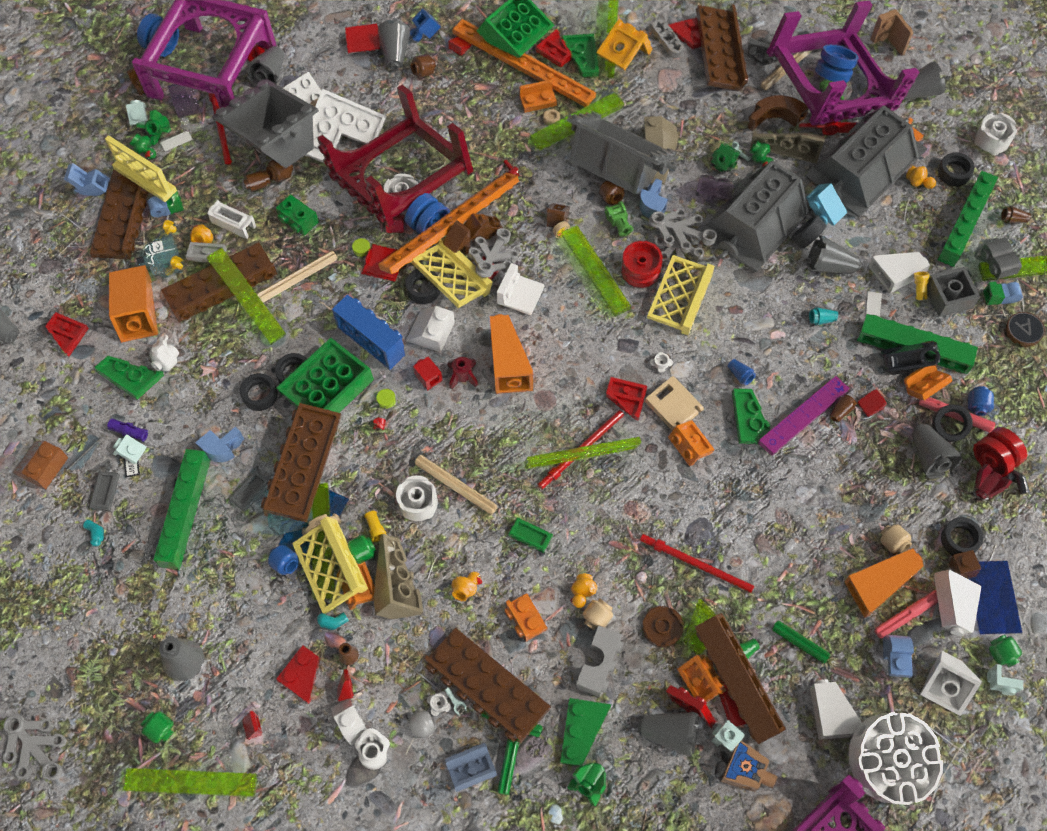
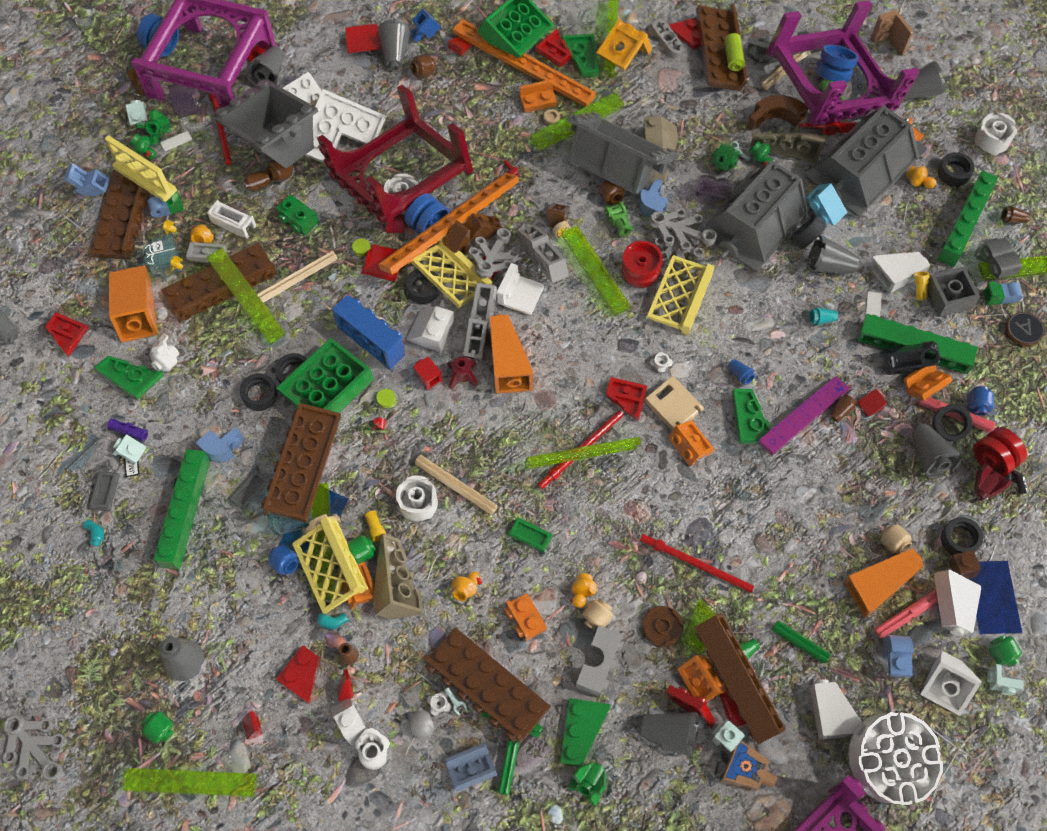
dark orange slope [13,441,68,490] -> none
none -> light grey brick [463,282,498,361]
none -> light grey brick [518,224,568,283]
none -> lime brick [724,33,745,71]

